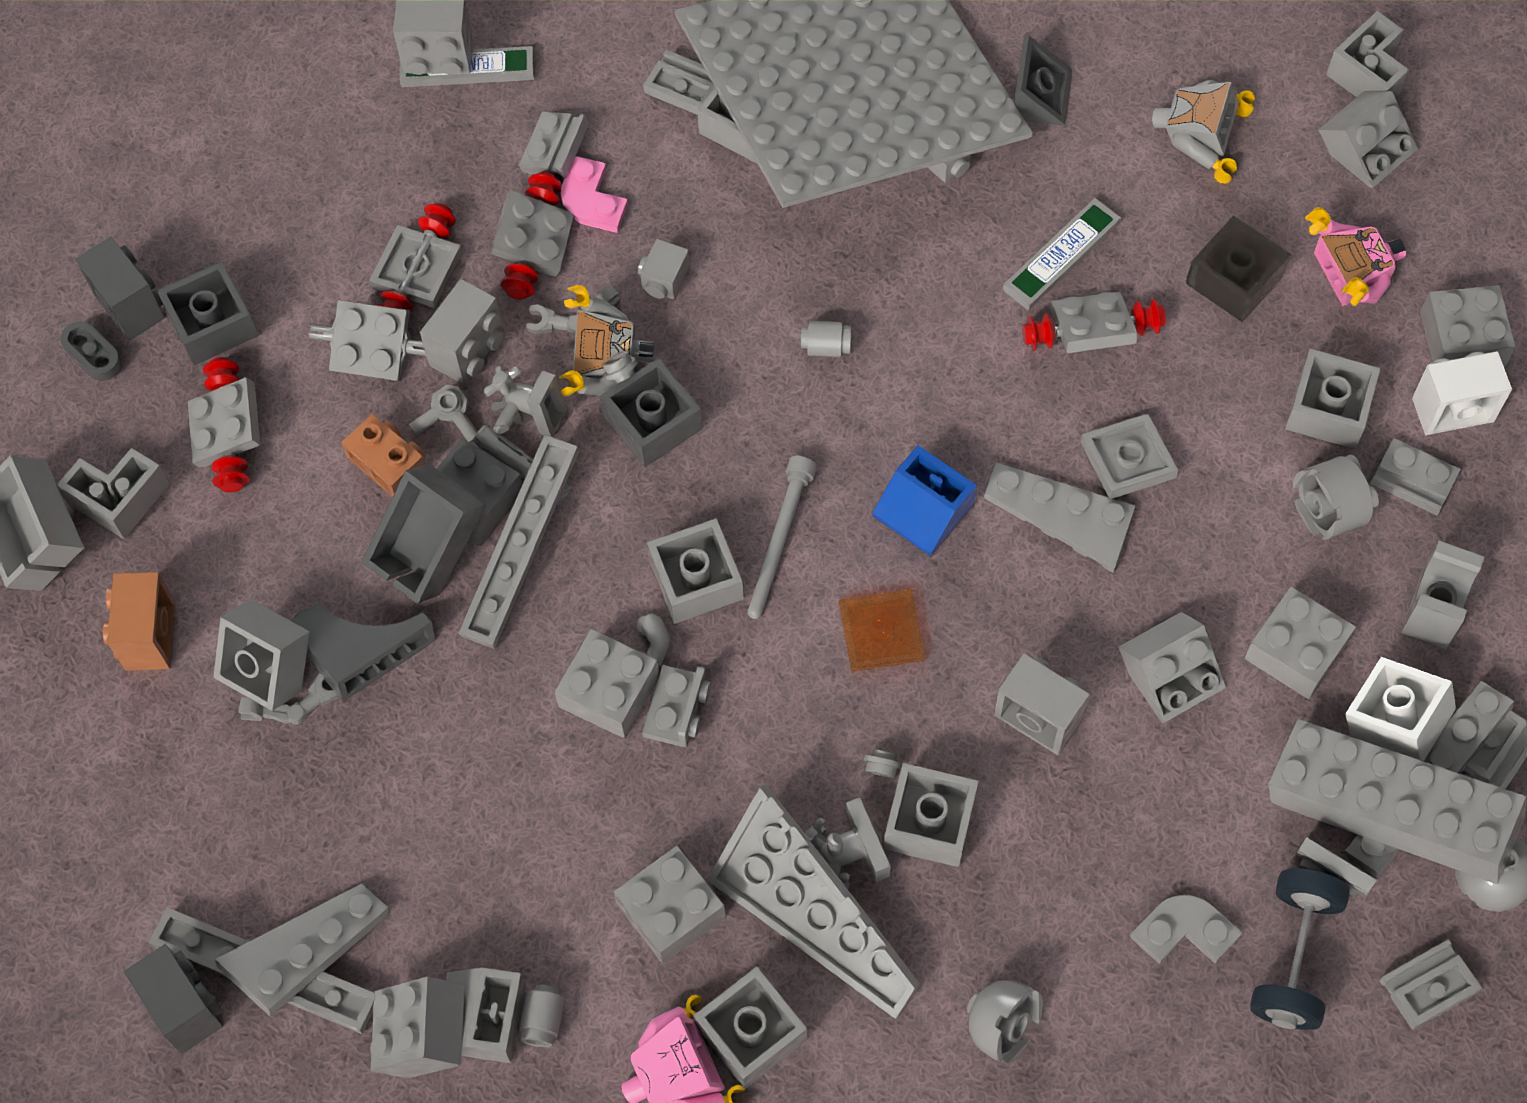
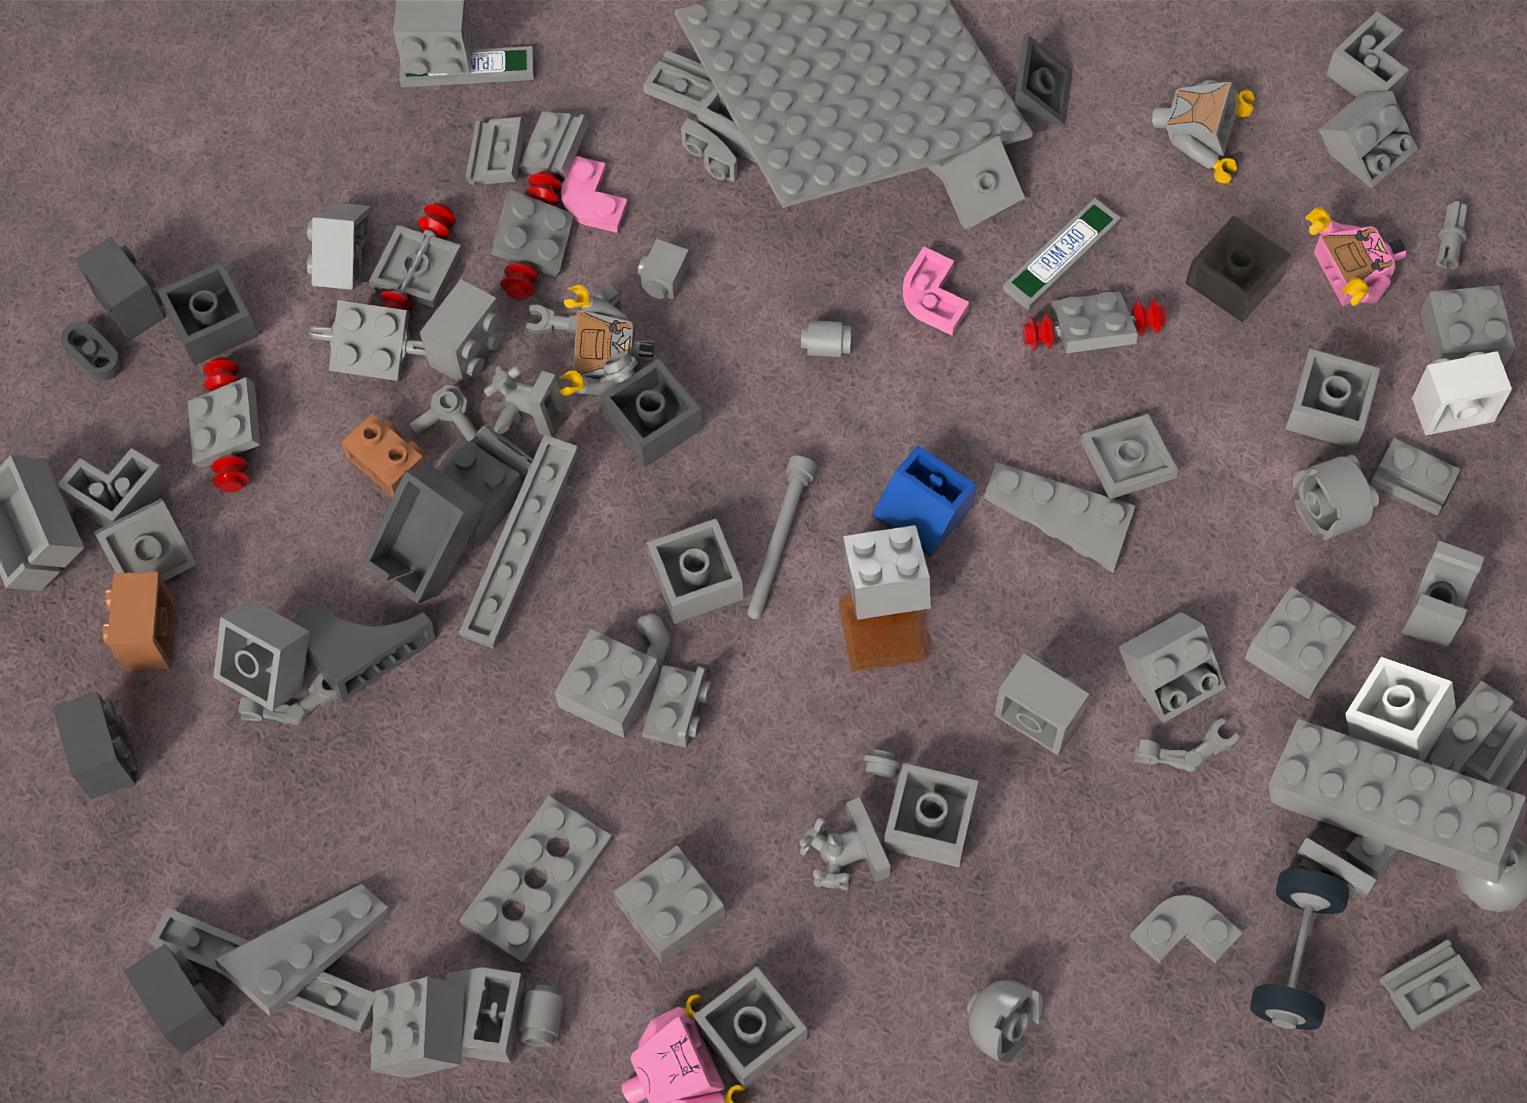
light grey wing [707,784,920,1019] -> none
none -> dark grey brick [52,691,138,799]
none -> light grey plate [94,498,197,581]
none -> brick [307,202,371,290]
none -> light grey plate [459,796,613,965]
none -> light grey plate [466,117,526,184]
none -> light grey slope [681,118,738,182]
none -> light grey brick [843,525,931,620]
none -> bright pink plate [903,246,969,335]
none -> light grey plate [936,135,1025,229]
none -> light grey piece [1133,718,1240,772]
none -> light grey axle [1436,201,1469,269]

